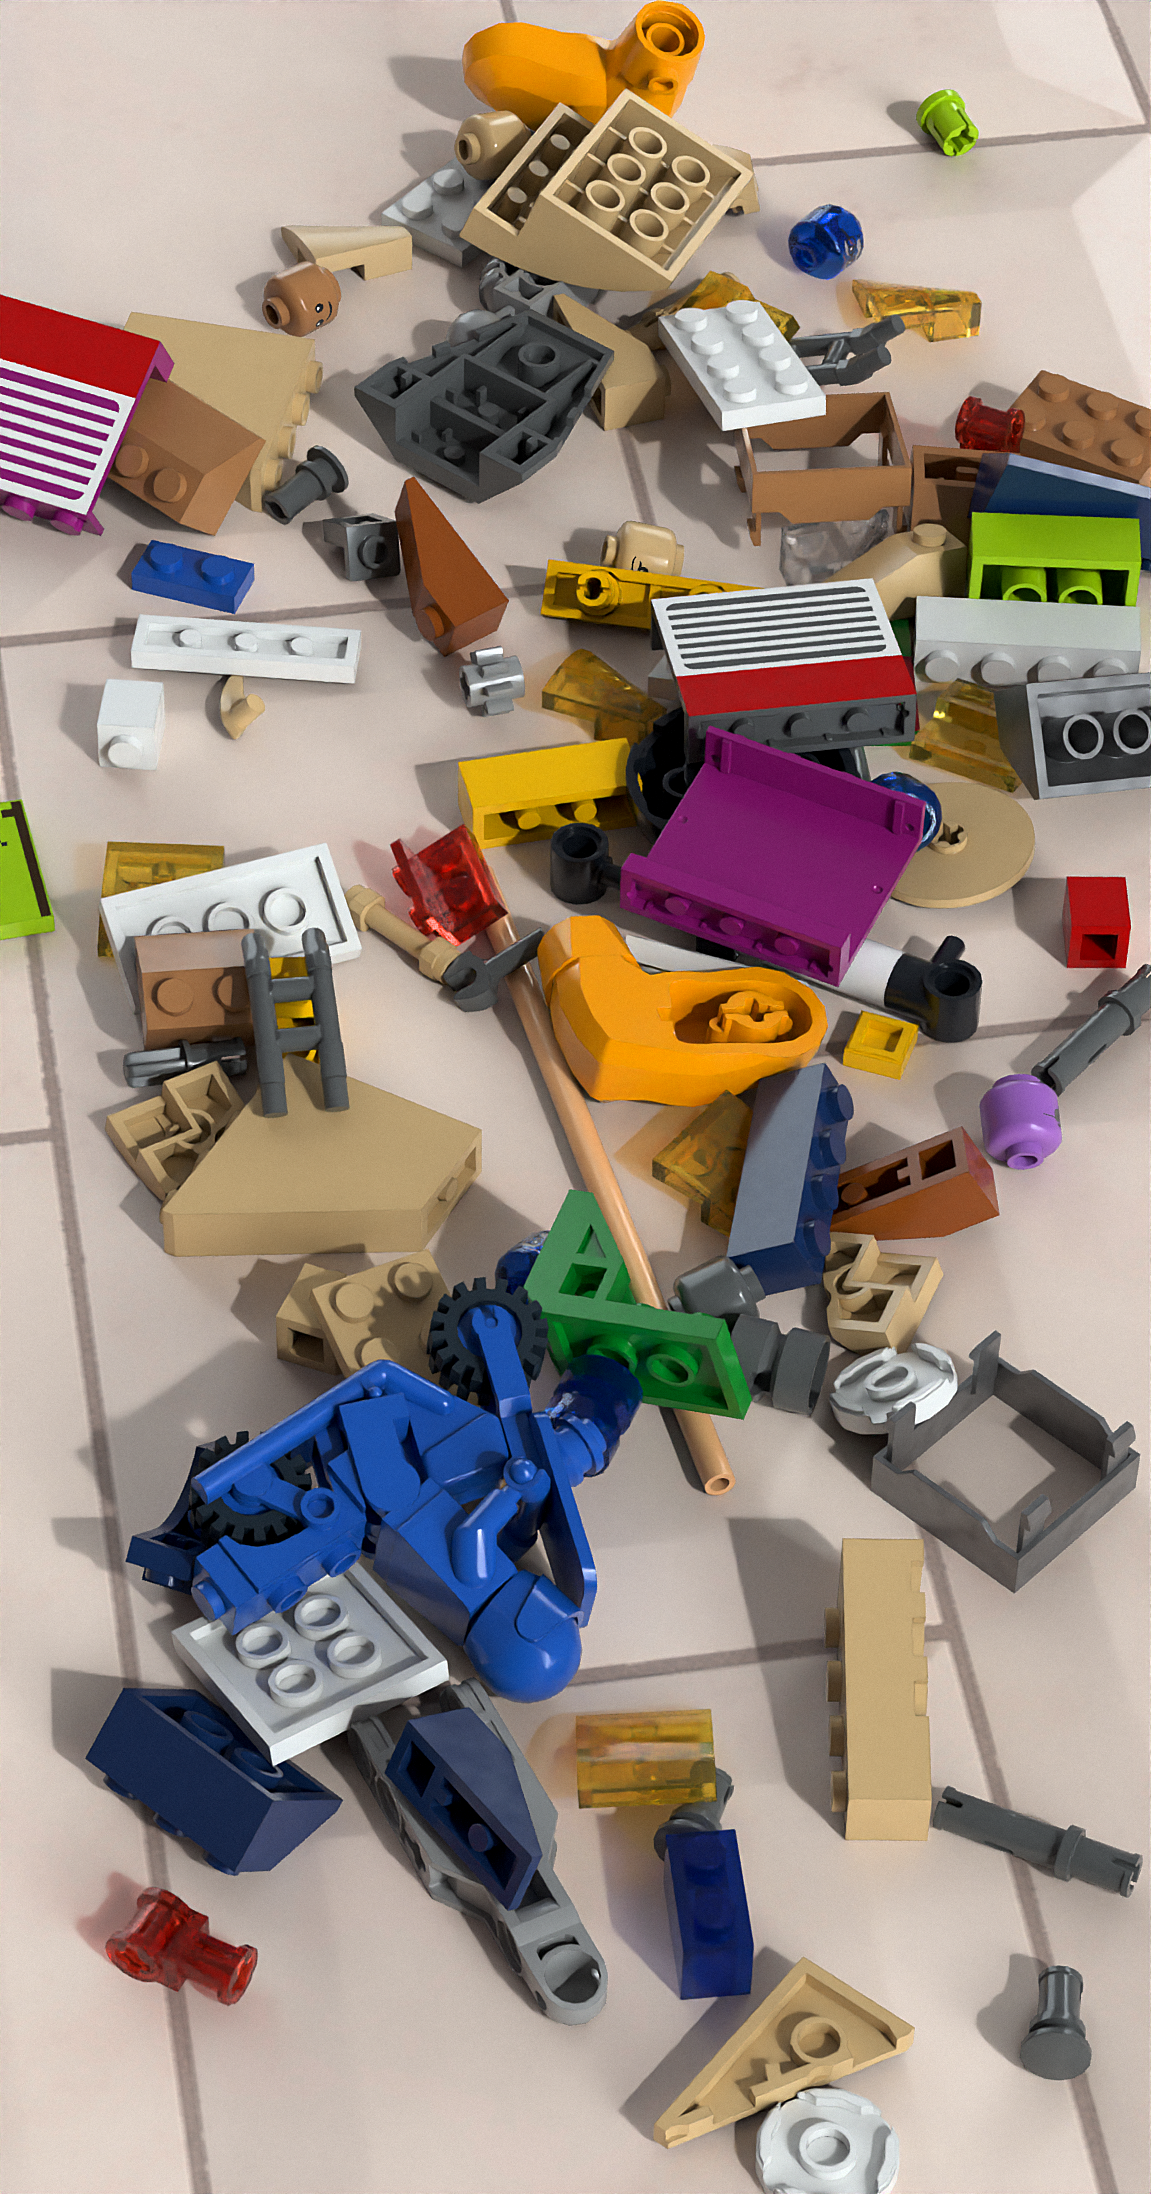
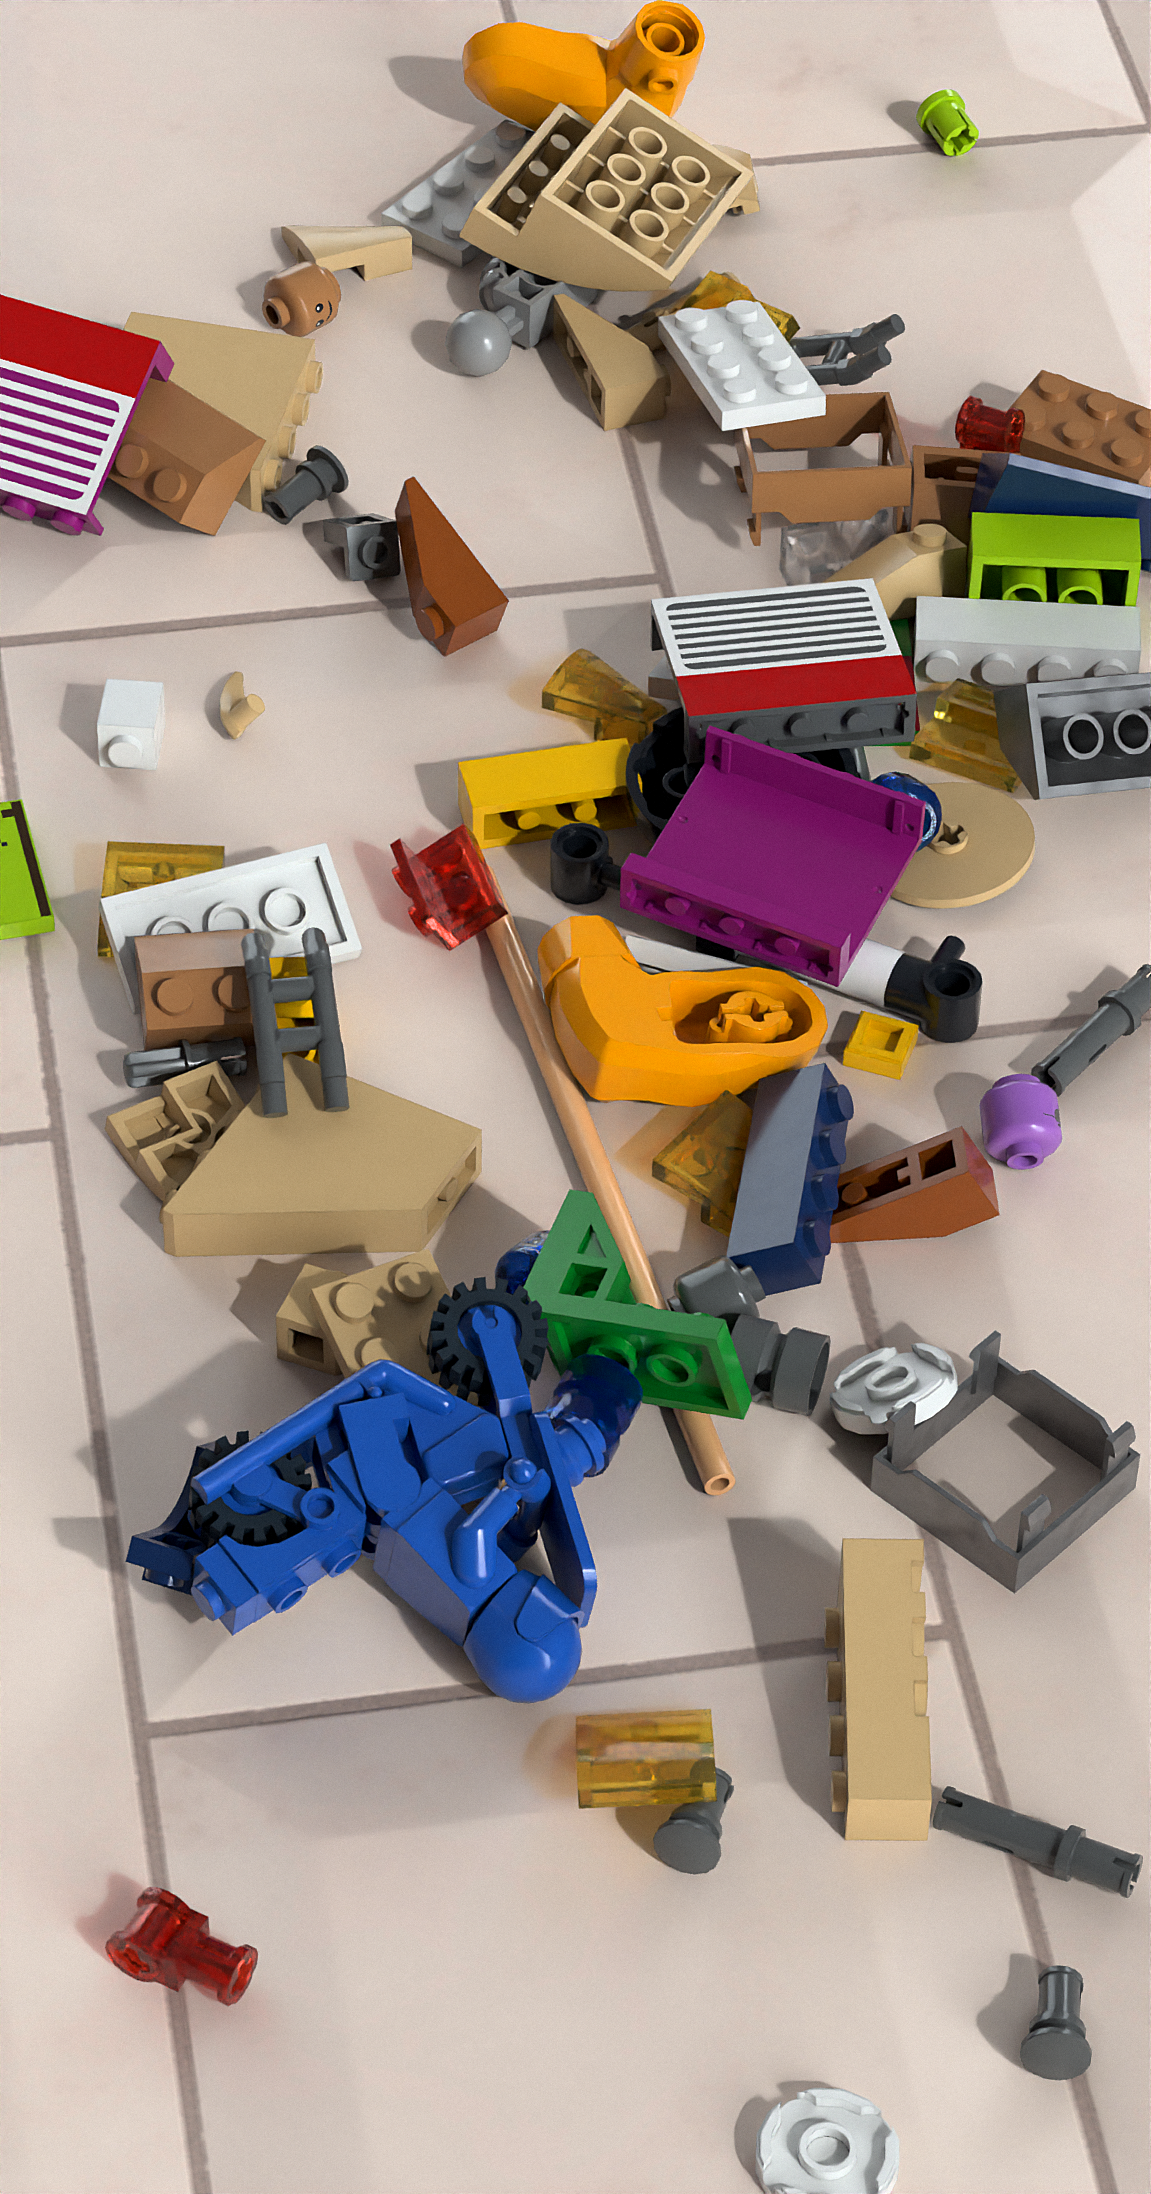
dark blue slope [85,1688,343,1876] -> none
blue plate [131,540,255,614] -> none
white plate [131,614,361,684] -> none
white plate [171,1561,449,1766] -> none
tan bar [344,884,462,984] -> none
light grey piece [346,1677,608,2026] -> none
dark grey wedge [354,309,614,504] -> none
dark blue slope [384,1707,543,1911] -> none
dark grey bar [443,927,546,1012] -> none
tan head [454,110,532,180] -> none
light grey gear [459,646,525,717] -> none
yellow plate [541,559,764,631] -> none
tan head [600,521,684,577] -> none
tan wing [653,1956,915,2149] -> none
clear blue brick [663,1829,754,2000] -> none
clear blue head [788,204,864,280] -> none
tan slope [823,1231,943,1356] -> none
clear yellow slope [852,279,982,343] -> none
red brick [1062,876,1131,968] -> none

